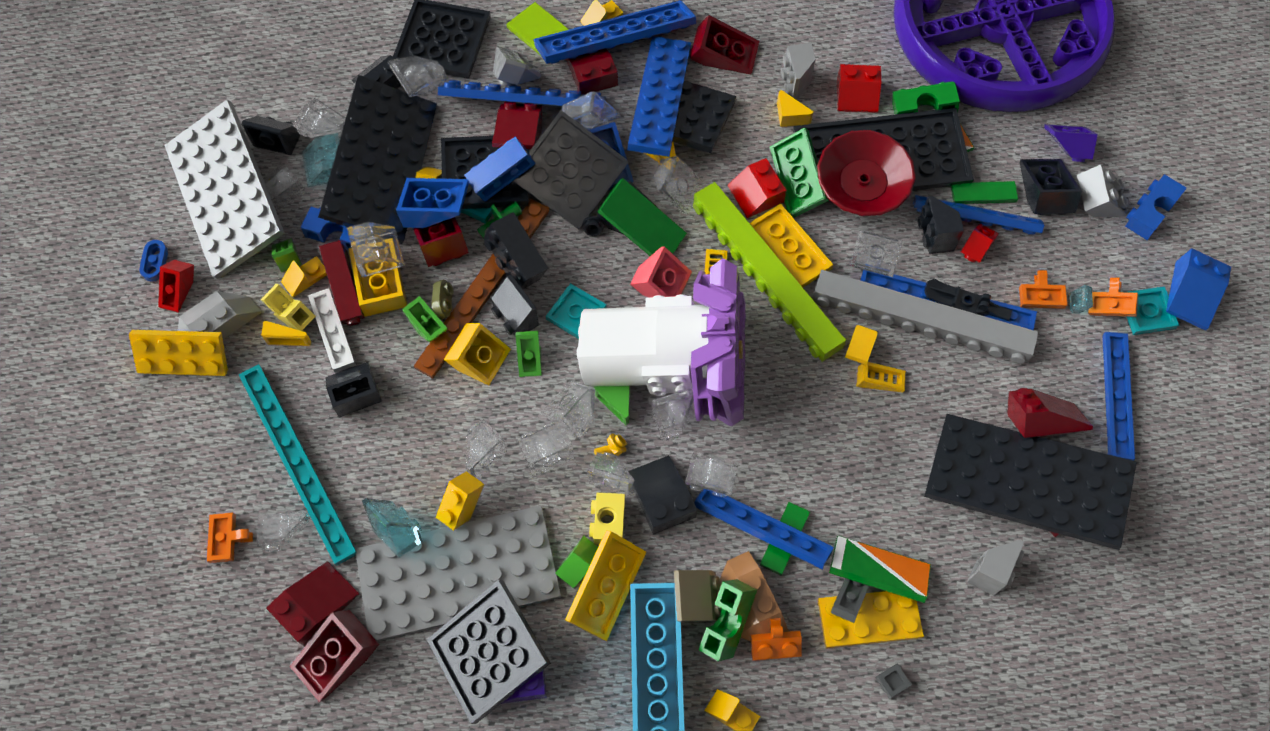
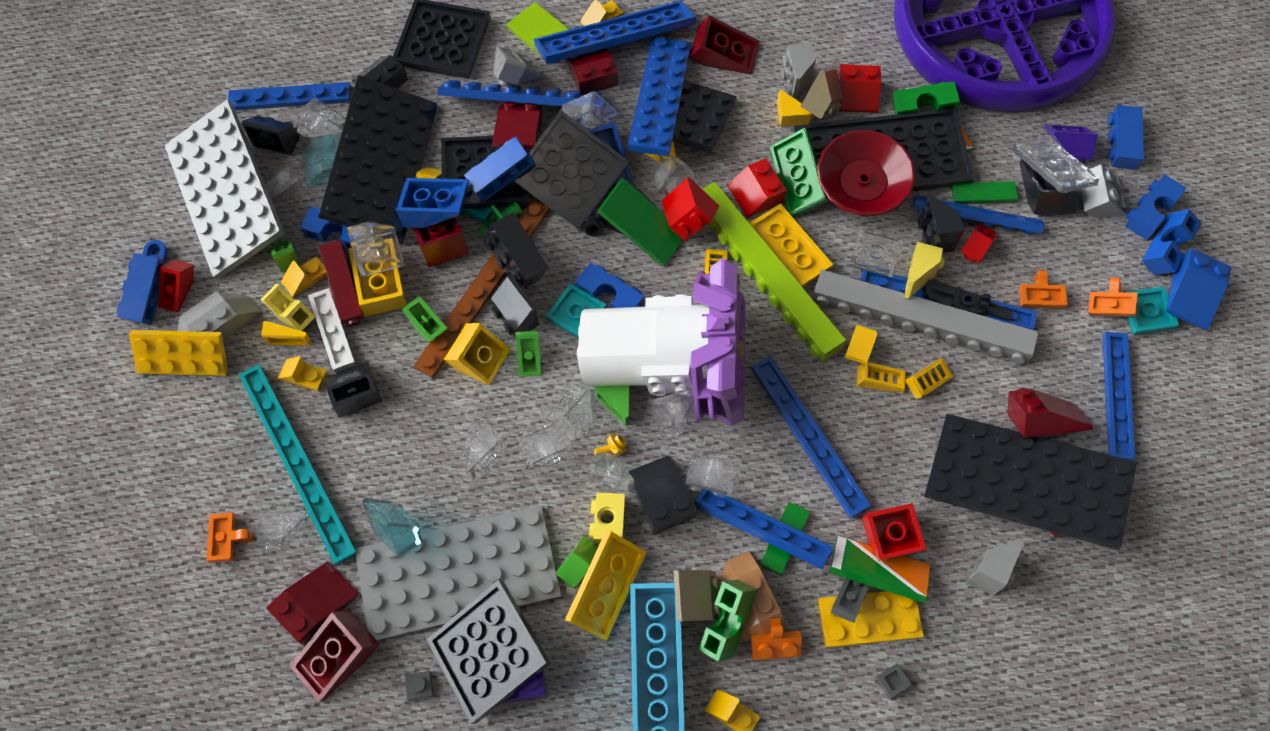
clear slope [387,56,448,97] -> none
olive plate [432,279,454,319] -> none
yellow brick [435,471,484,531] -> none
coral slope [630,247,692,298] -> none
clear light blue plate [1069,285,1093,314] -> none
none -> blue brick [117,253,168,325]
none -> blue plate [228,82,351,110]
none -> yellow slope [277,356,328,392]
none -> dark grey plate [405,671,433,701]
none -> blue arch [575,262,644,308]
none -> red slope [661,177,719,241]
none -> blue plate [751,356,871,519]
none -> dark tan slope [801,67,843,119]
none -> red slope [861,503,927,561]
none -> light yellow slope [904,242,945,298]
none -> yellow slope [905,358,954,399]
none -> clear plate [1012,136,1100,193]
none -> blue brick [1108,105,1144,170]
none -> blue arch [1142,209,1202,275]

